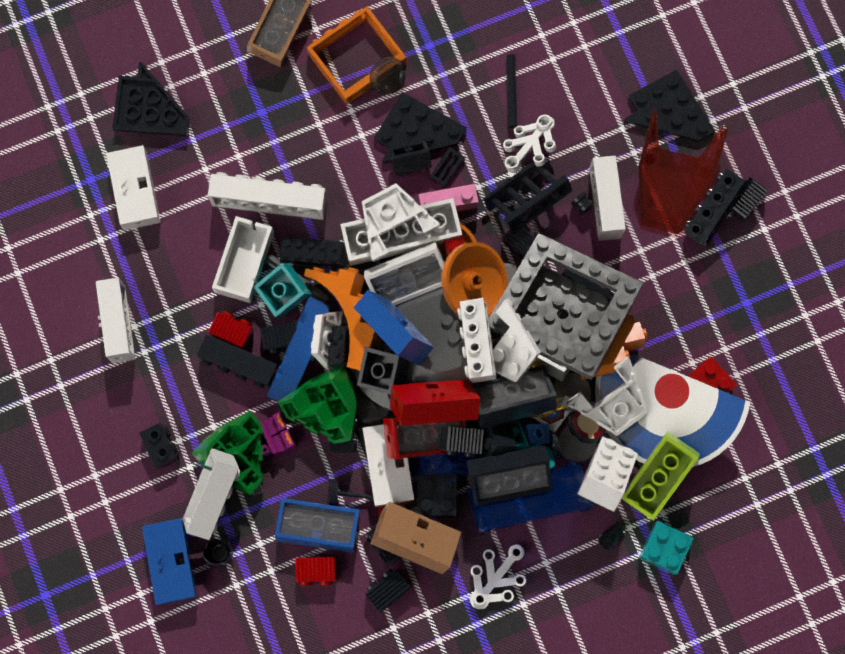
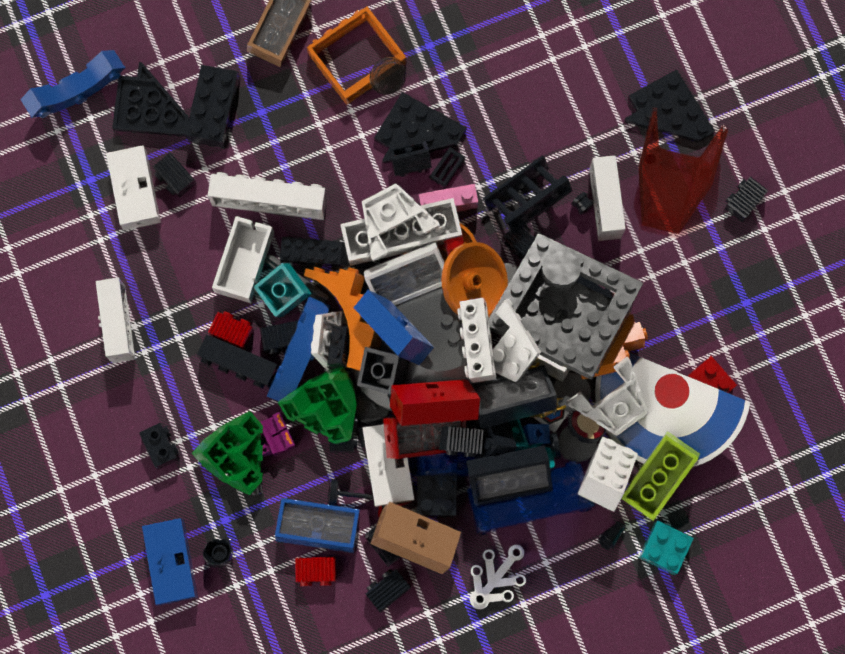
white piece [183,448,240,540] -> none
white plant [503,115,556,173] -> none
black piece [506,54,517,128] -> none
black brick [684,168,749,247] -> none
none -> blue brick [20,50,125,118]
none -> black brick [153,153,197,198]
none -> black piece [185,65,240,149]
none -> tile [542,251,581,288]

